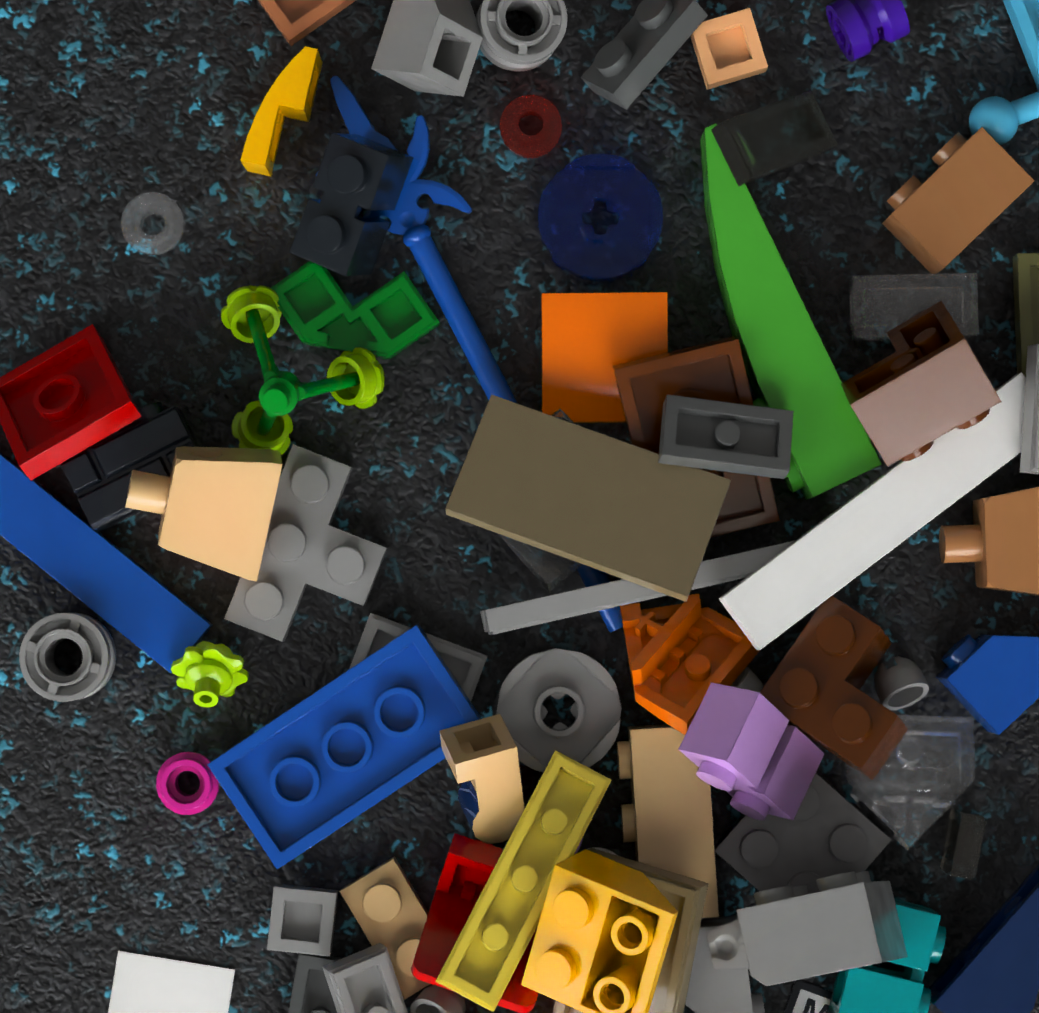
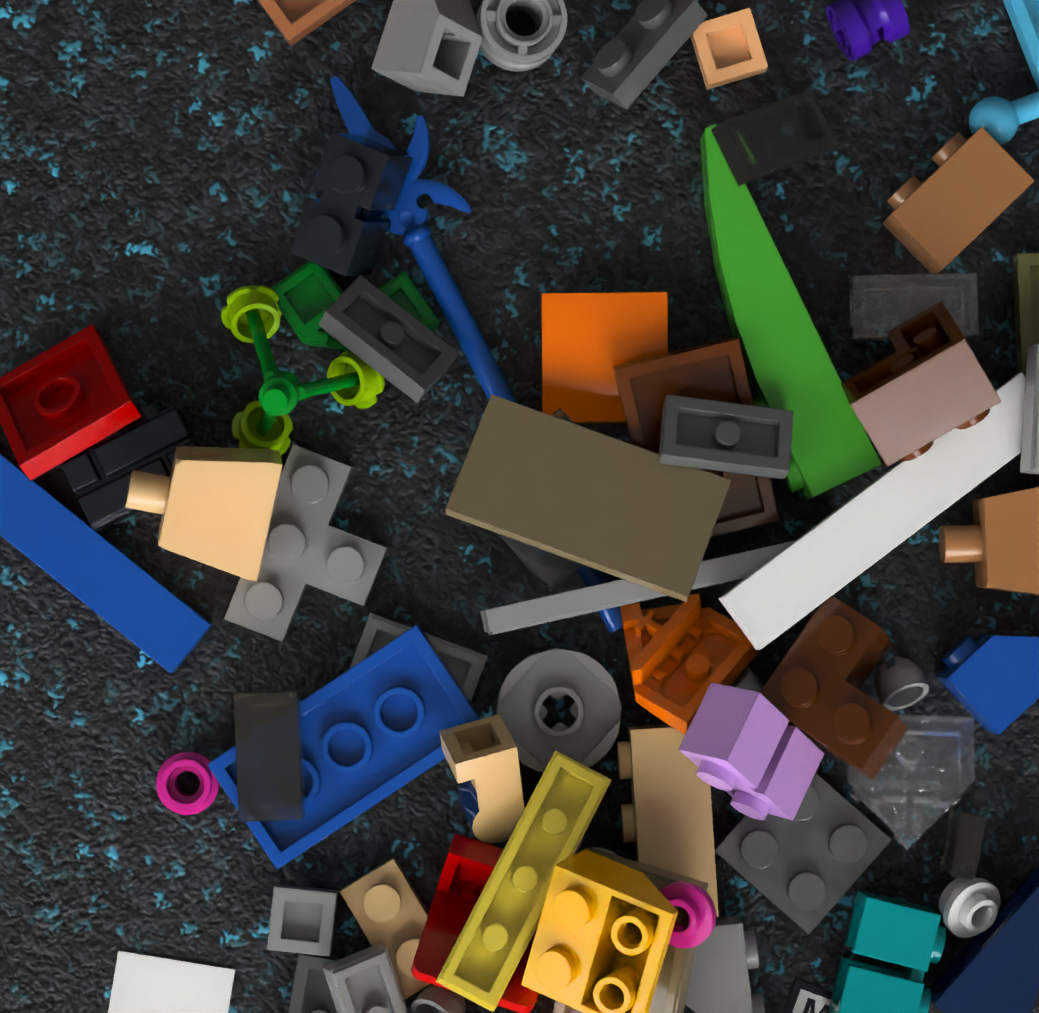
light grey wheel [19,613,116,702] -> none
clear plate [121,192,185,255] -> none
lime plant [171,641,249,707] -> none
yellow slope [240,46,323,177] -> none
clear red plate [500,95,562,158] -> none
clear blue plate [538,154,663,282] -> none
light grey hinge [707,871,908,986] -> none
none -> clear smoke tile [234,690,305,822]
none -> dark grey plate [318,275,459,403]
none -> dark pink plate [660,881,716,948]
none -> white plate [939,876,1000,938]

